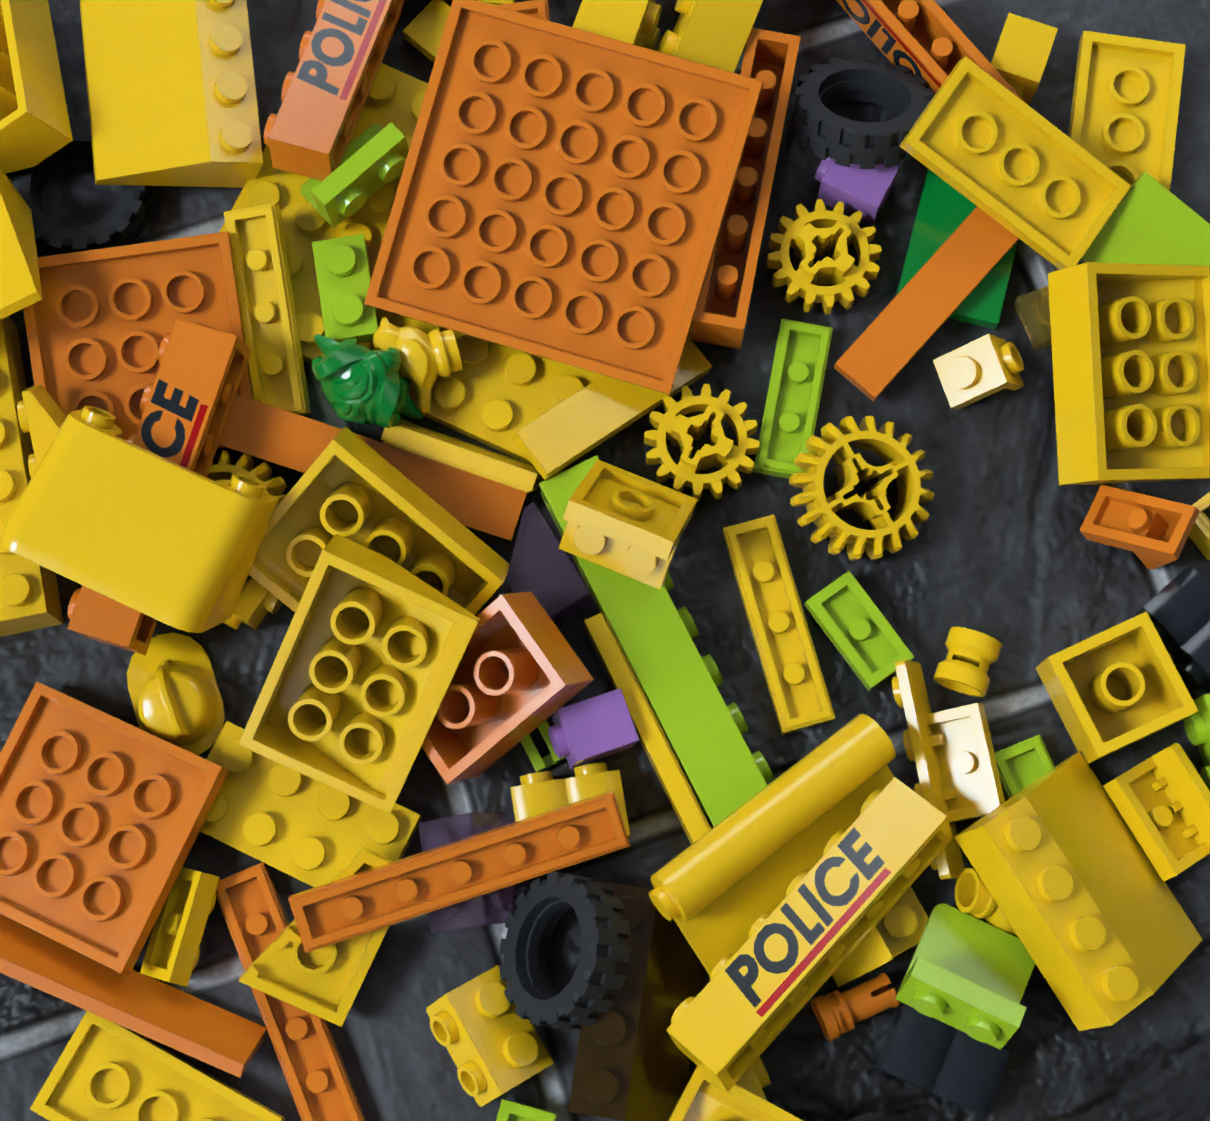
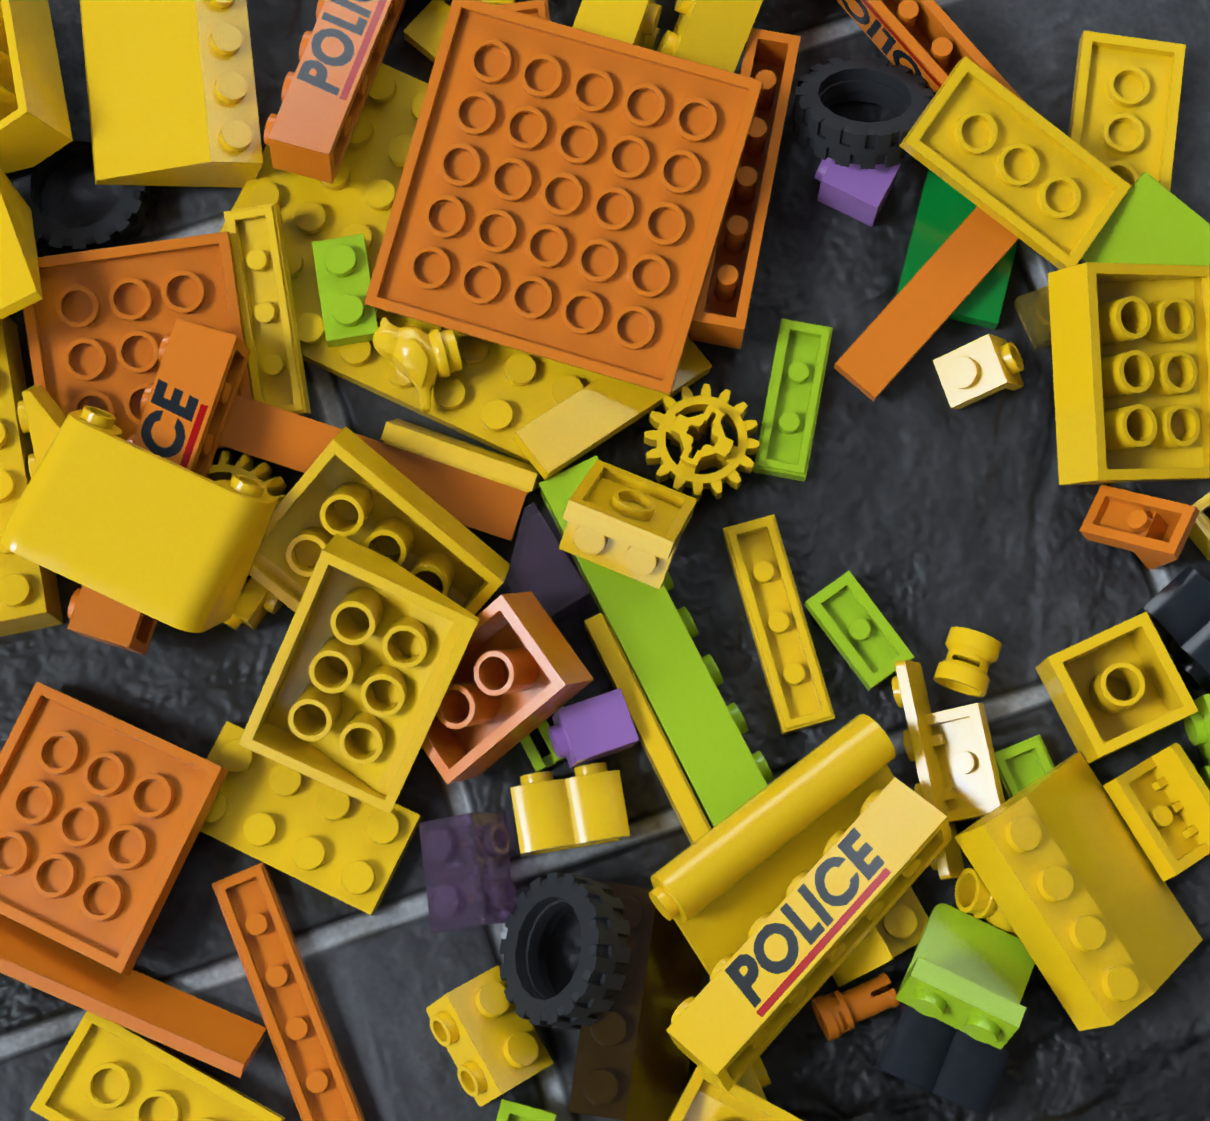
yellow piece [127,632,225,755] -> none
yellow plate [140,867,220,987] -> none
yellow wing [238,847,394,1027] -> none
orange tile [288,790,630,953] -> none
lime bracket [300,122,409,228] -> none
green hair [312,334,423,428] -> none
yellow gear [767,199,882,315] -> none
yellow gear [789,416,935,561] -> none
yellow brick [991,13,1058,104] -> none

